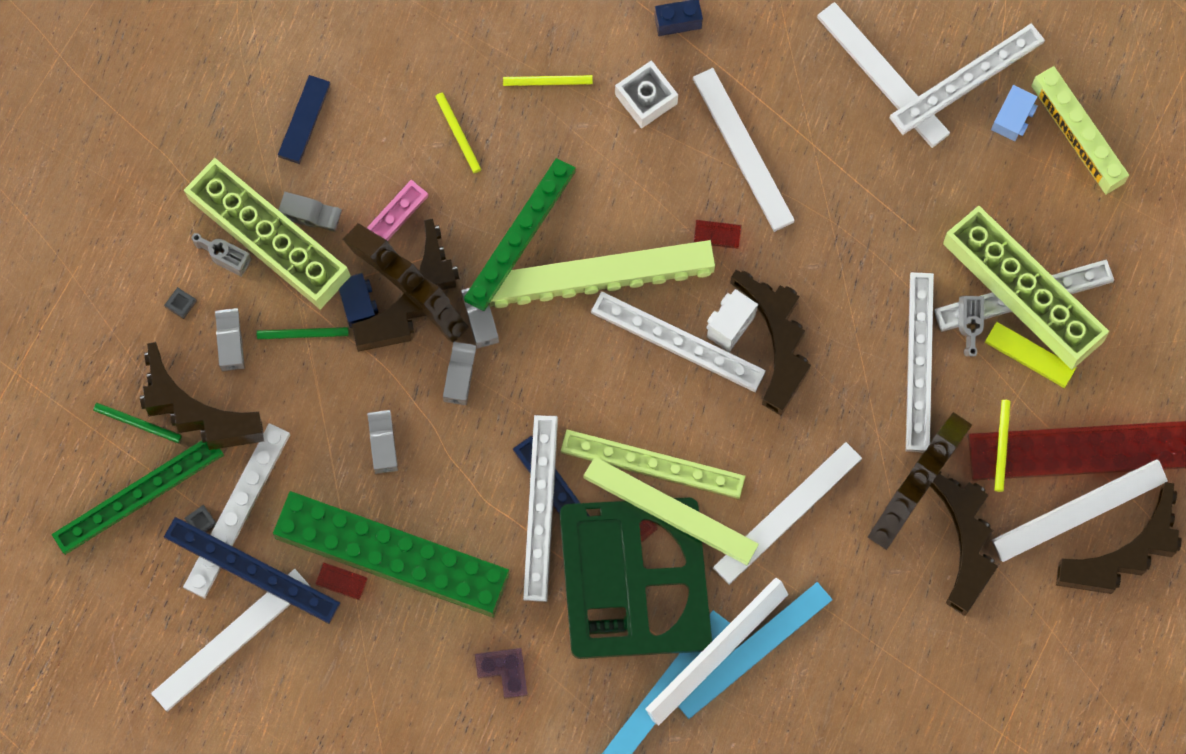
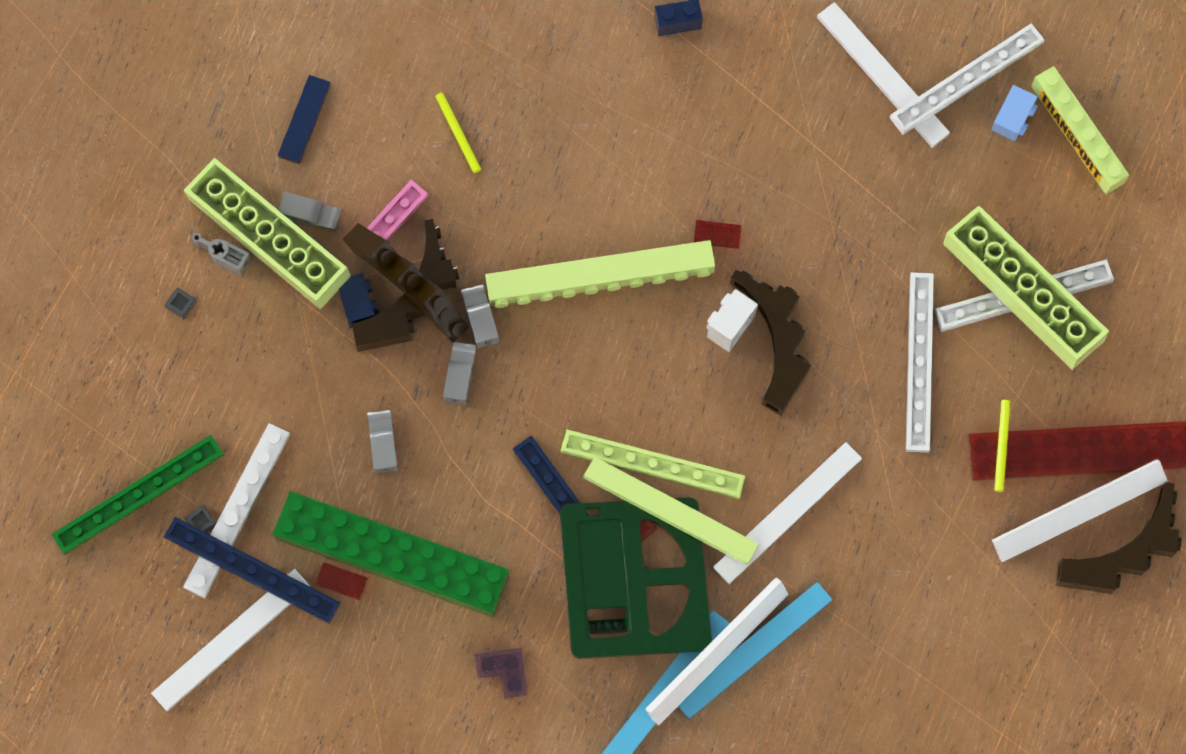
green piece [93,403,182,444] -> none
dark brown arch [140,342,264,450] -> none
light grey piece [215,308,245,371] -> none
green bar [257,327,349,340] -> none
green plate [464,158,576,311] -> none
neon yellow bar [503,75,593,86] -> none
white tile [523,415,558,602] -> none
white plate [591,291,766,392] -> none
white brick [615,60,678,129] -> none
white tile [693,68,795,232] -> none
dark brown arch [868,412,972,550] -> none
dark brown arch [930,471,998,616] -> none
light grey piece [959,296,984,357] -> none
neon yellow tile [984,322,1077,388] -> none

